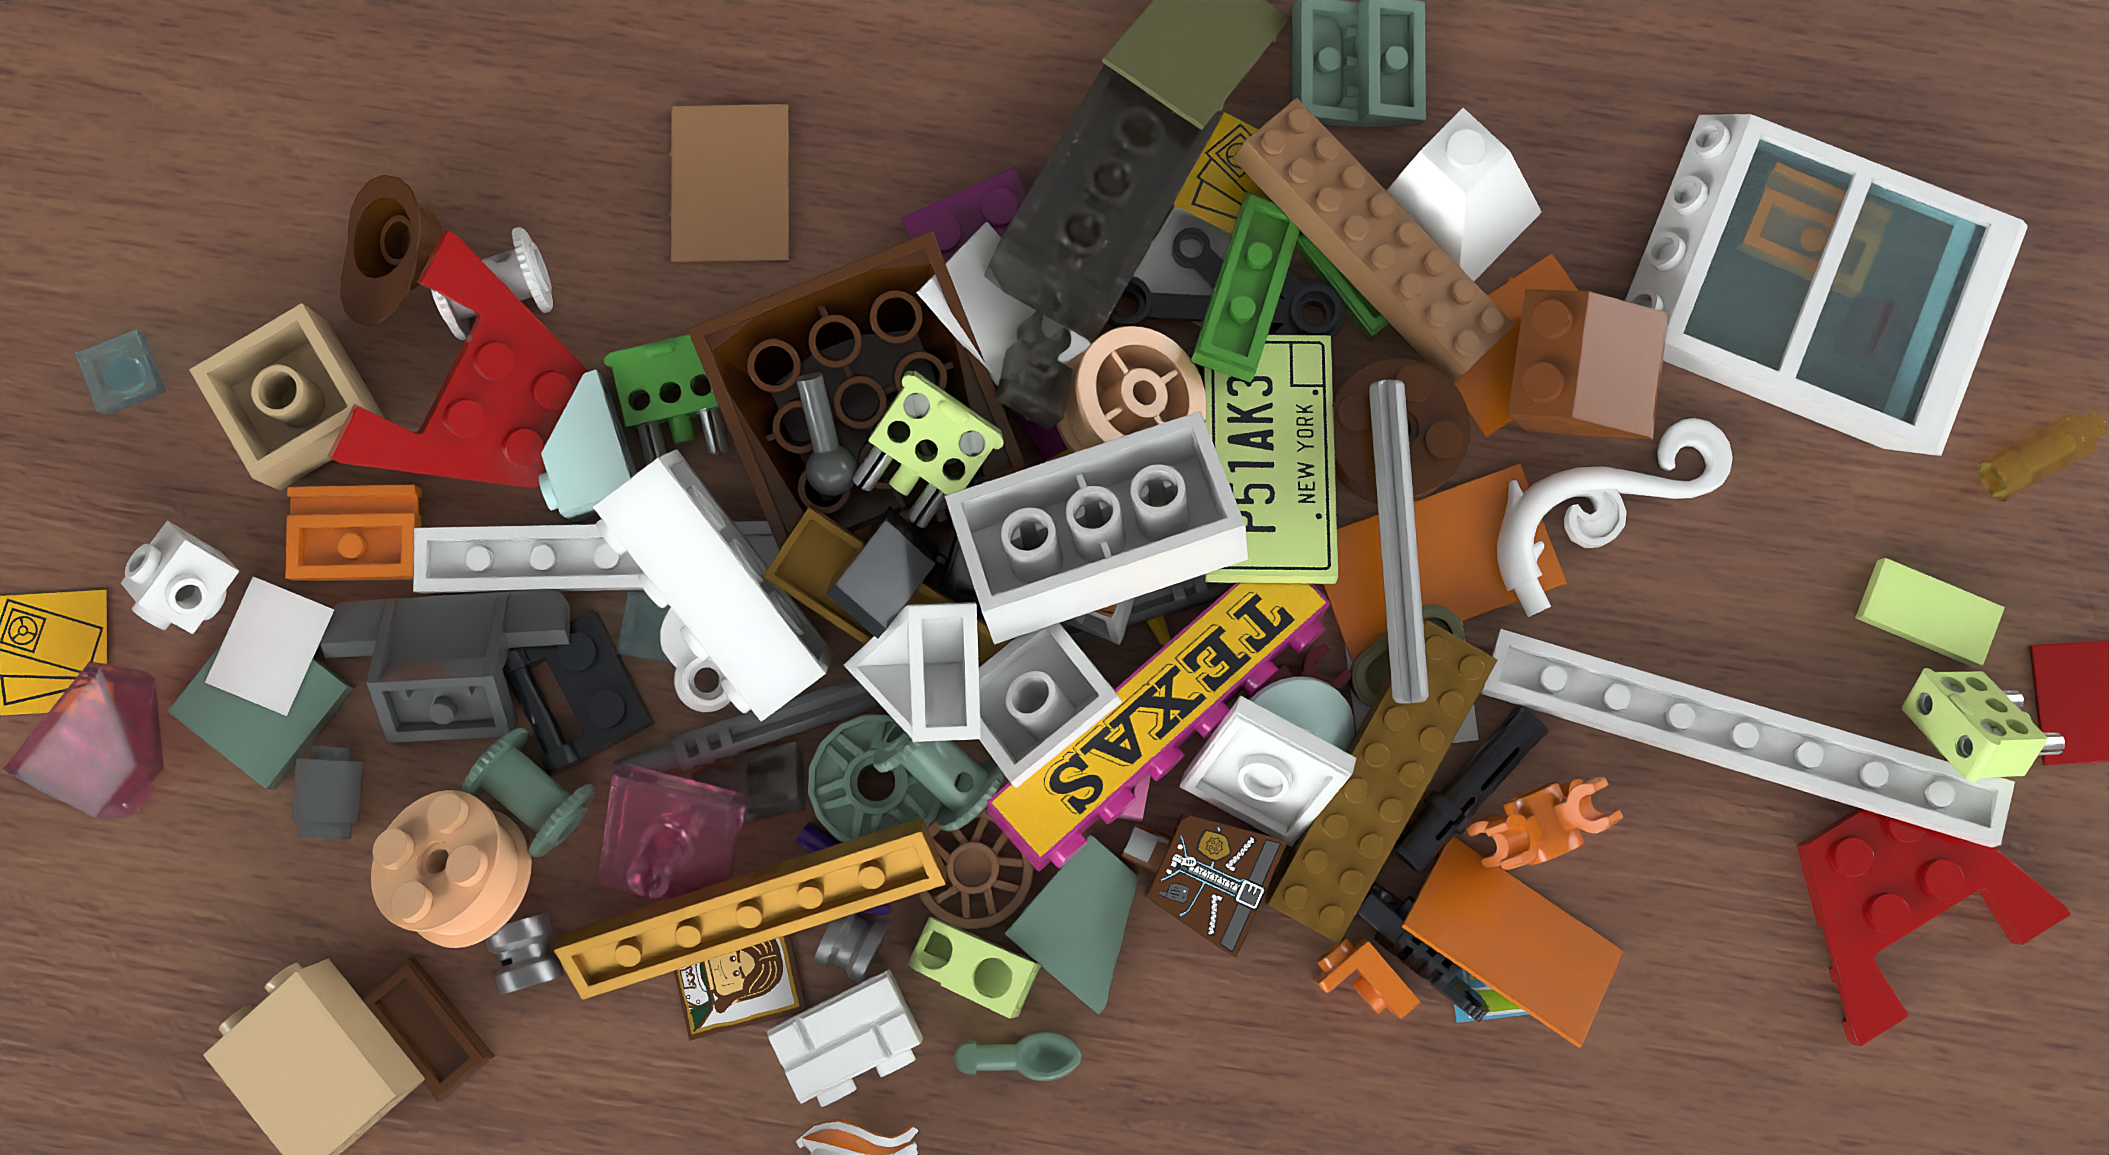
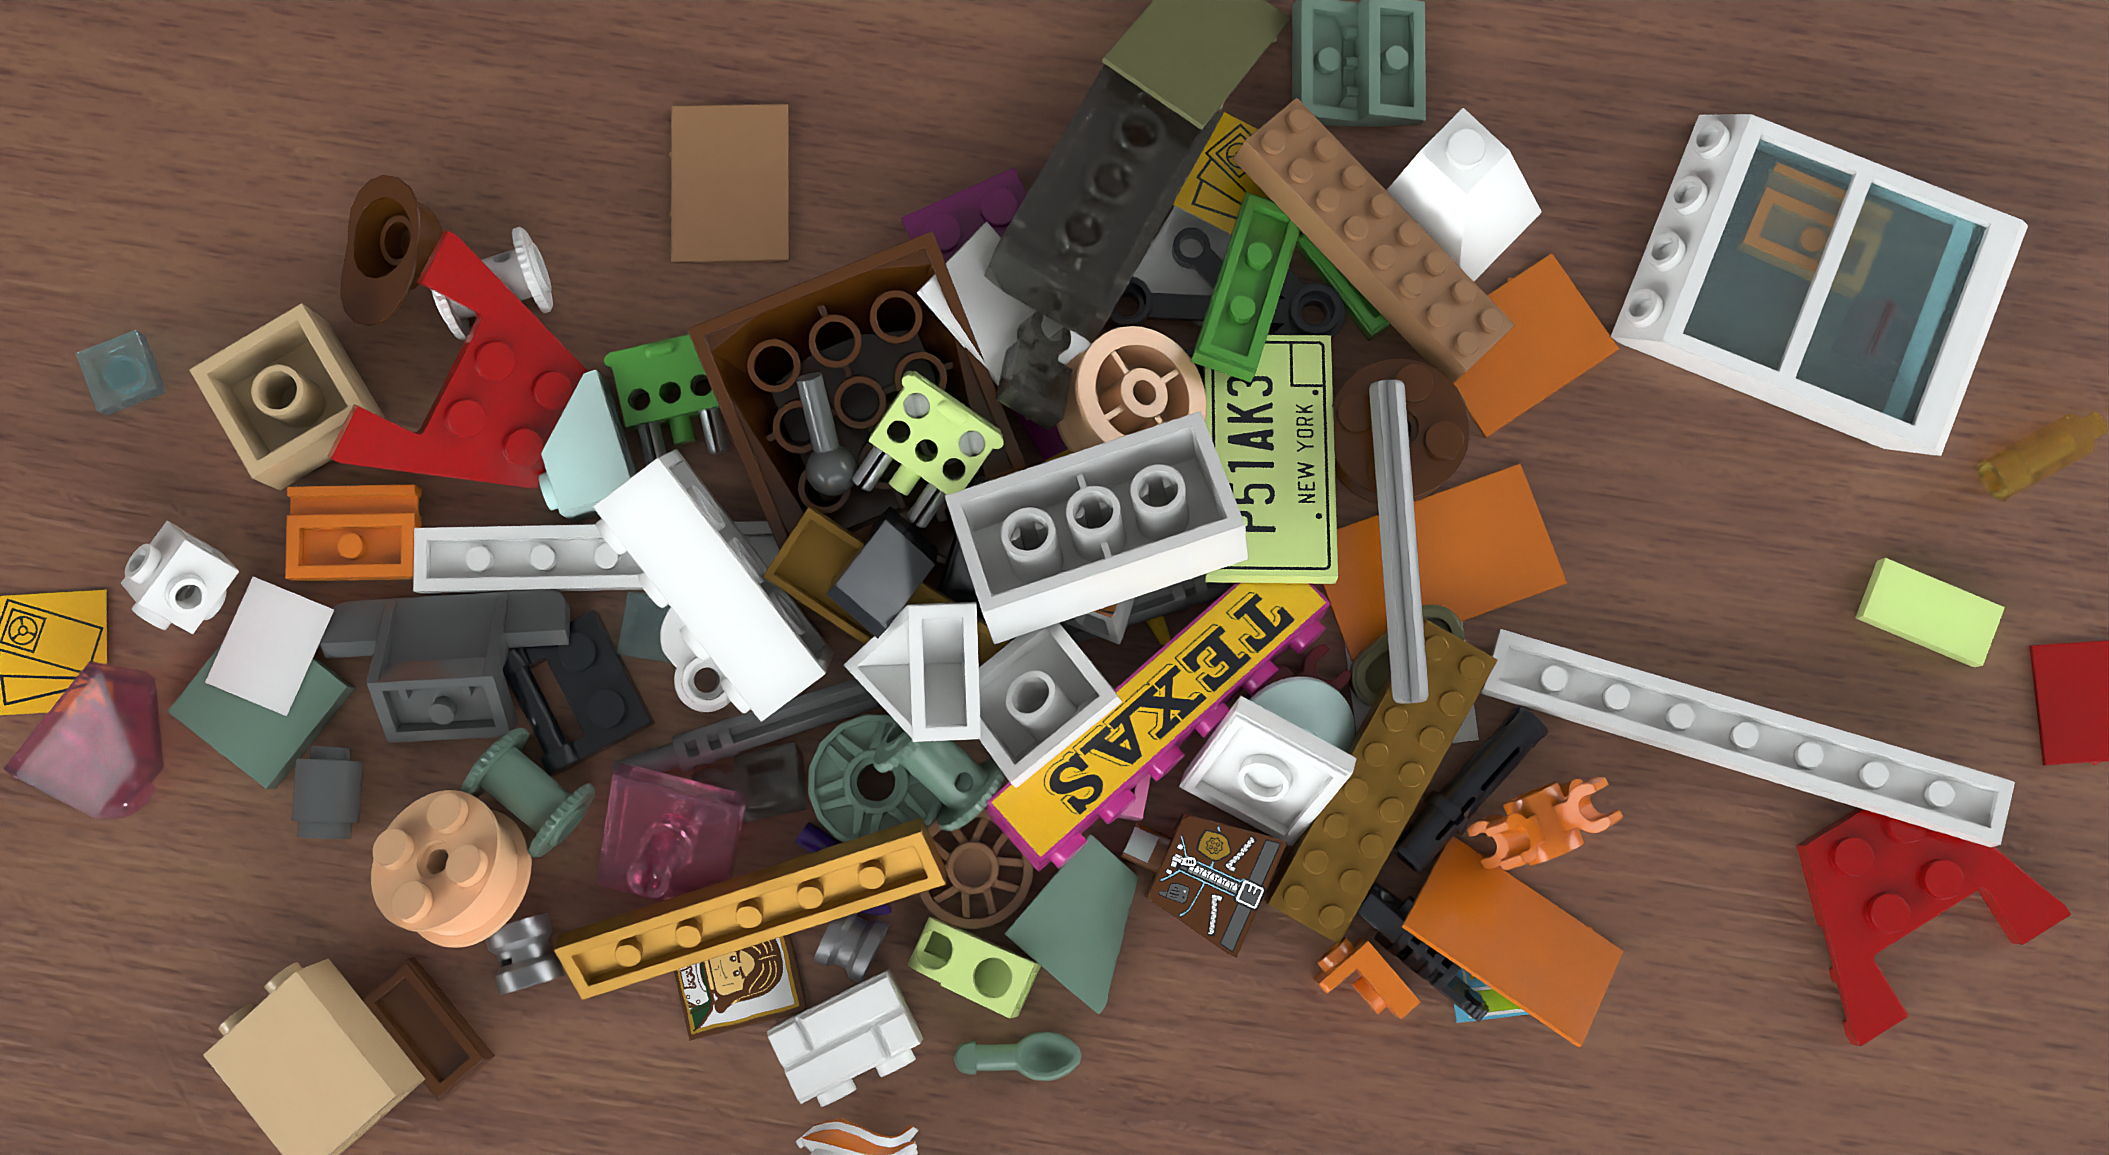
white plant [1497,418,1733,617] -> none
slope [1508,289,1669,440] -> none
yellowish green piece [1902,668,2065,783] -> none

